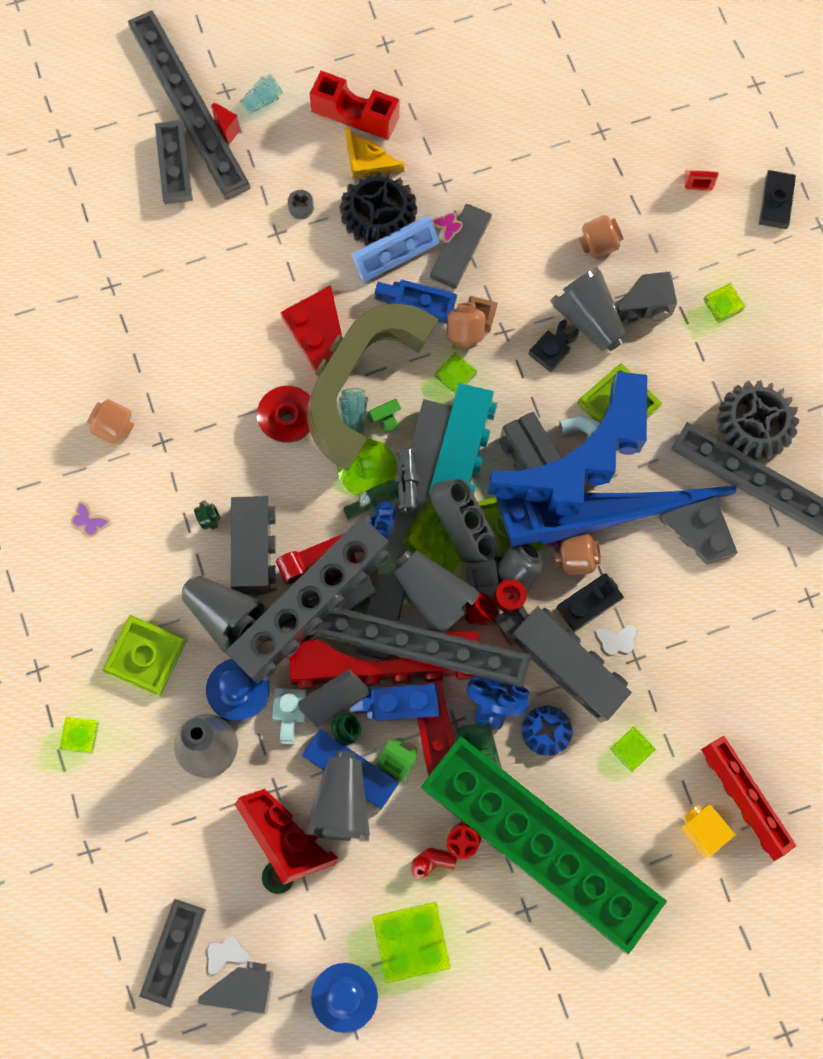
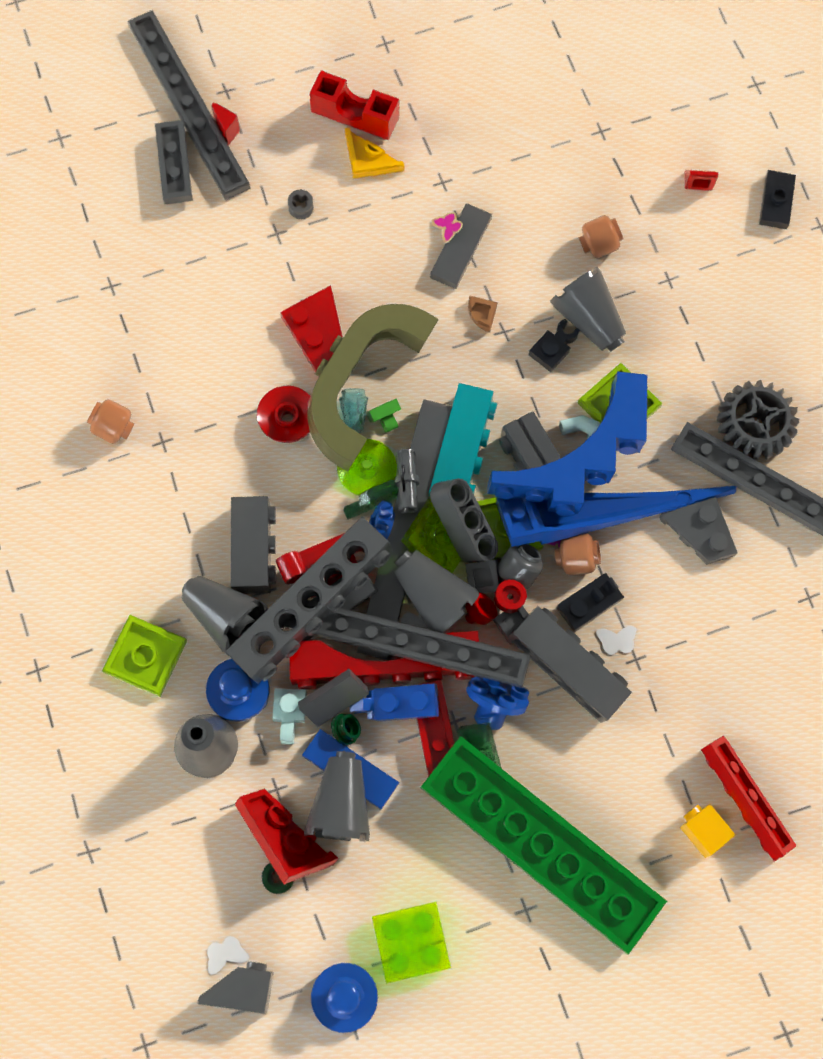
clear neon green plate [59,717,99,754] -> none
medium lavender sticker [71,501,111,537] -> none
dark grey tile [139,899,206,1007] -> none
dark green plate [194,500,221,530] -> none
clear light blue cone [240,74,283,114] -> none
black gear [340,171,417,246] -> none
light blue plate [352,215,440,282] -> none
blue hinge [374,279,457,324] -> none
bright green tile [376,738,418,783] -> none
red arm [411,848,457,879] -> none
clear neon green plate [435,352,477,394] -> none
red wheel [446,822,481,859] -> none
nougat head [447,303,486,348] -> none
blue gear [522,705,573,756] -> none
clear neon green plate [610,726,656,772] -> none
dark grey slope [617,271,677,324] -> none
clear neon green plate [703,283,746,324] -> none

